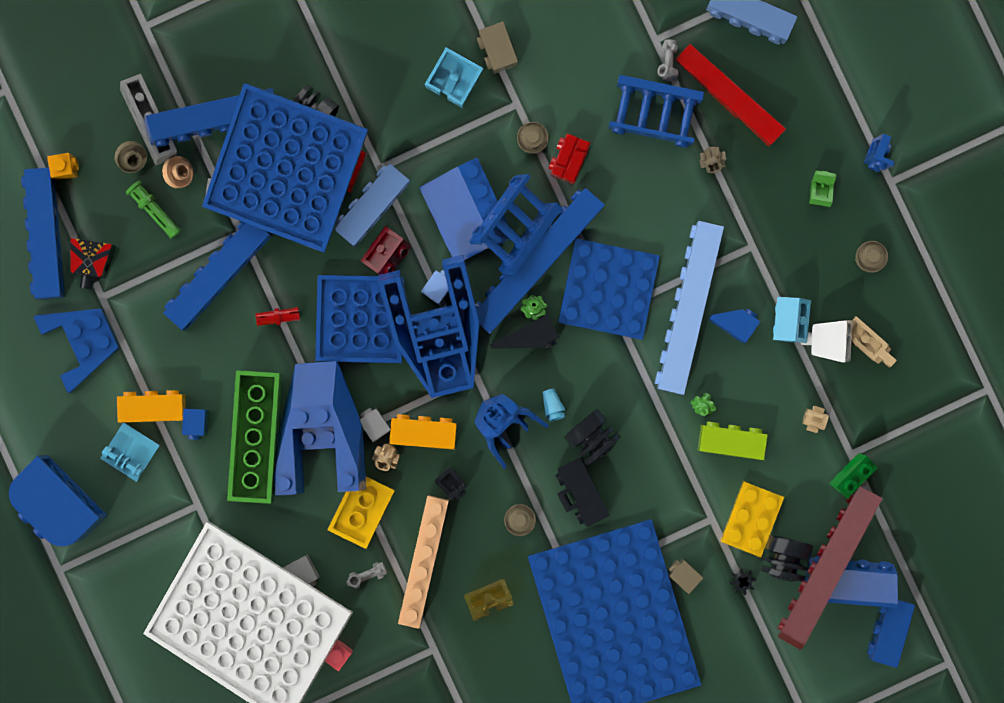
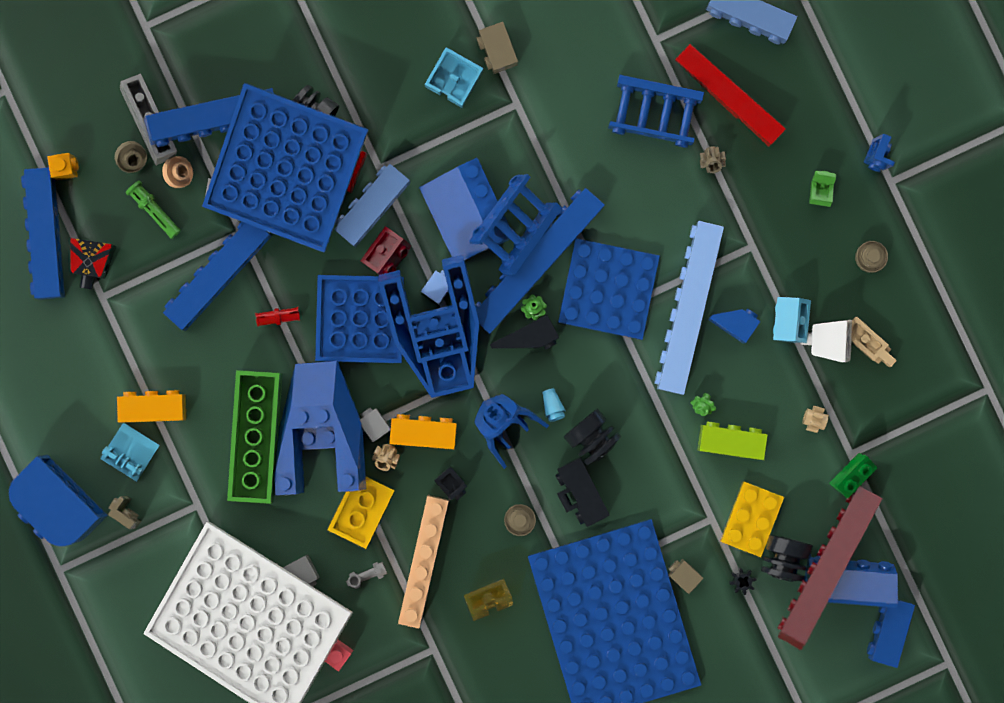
blue wing [34,309,120,393] -> none
blue brick [182,409,208,440] -> none
dark tan plate [517,122,548,154] -> none
red brick [548,134,591,185] -> none
light grey bar [658,40,678,82] -> none
none -> dark tan bracket [108,496,142,529]

